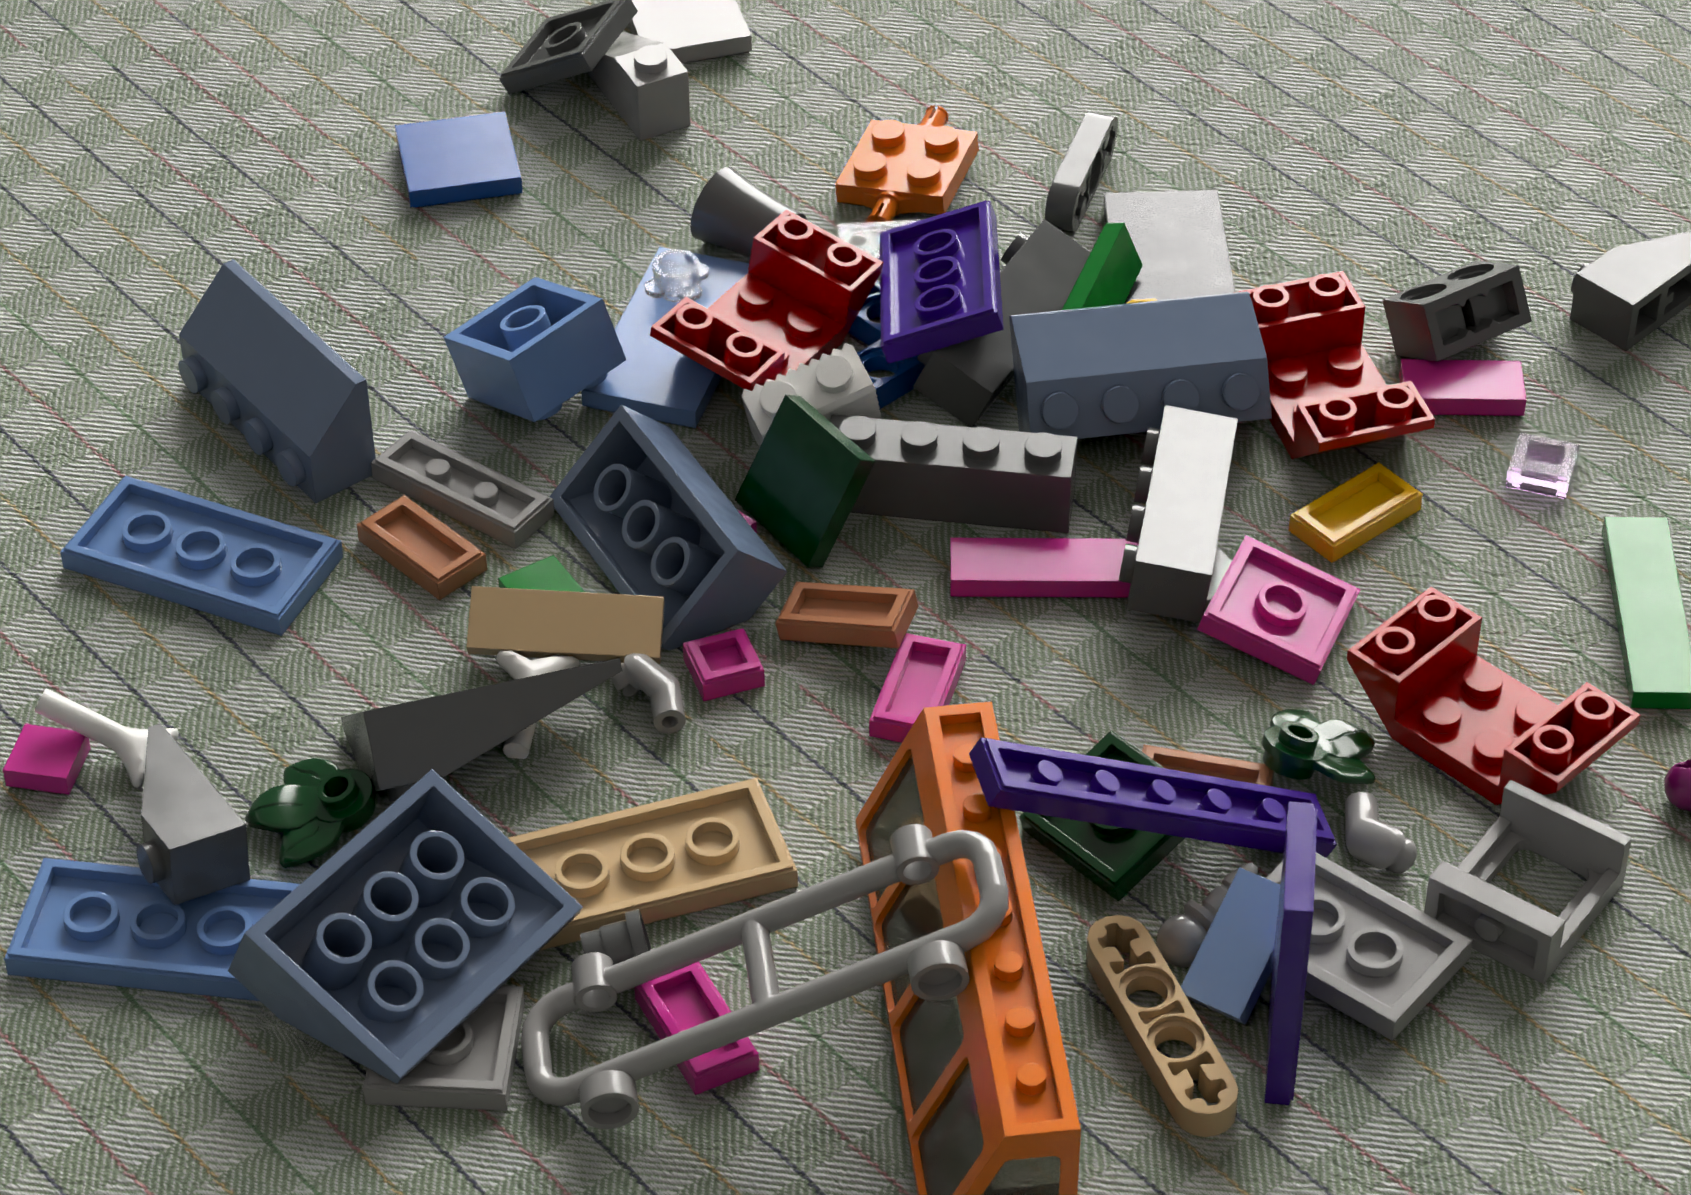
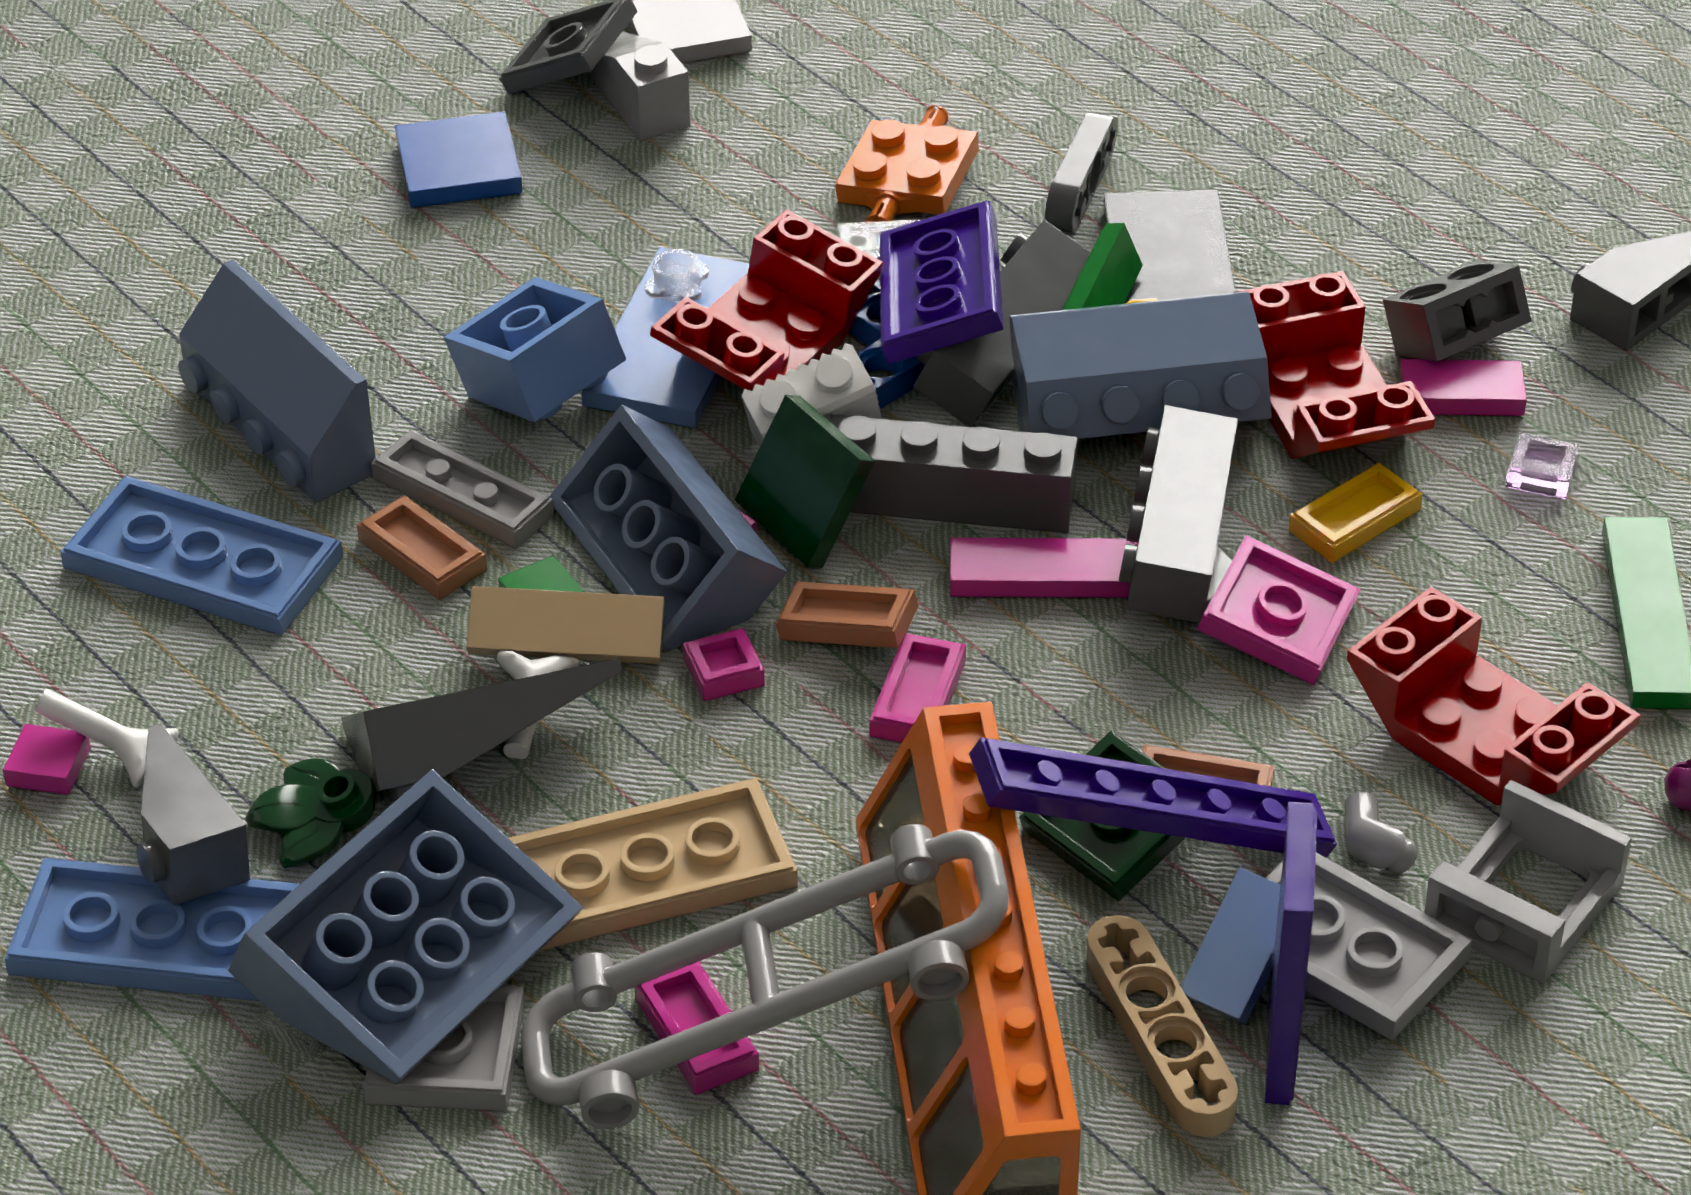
dark grey piece [580,909,652,965] -> none
light grey arm [611,653,686,734] -> none
dark grey plant [690,167,821,258] -> none
light grey bar [1156,862,1258,968] -> none
dark green plate [1261,709,1376,784] -> none

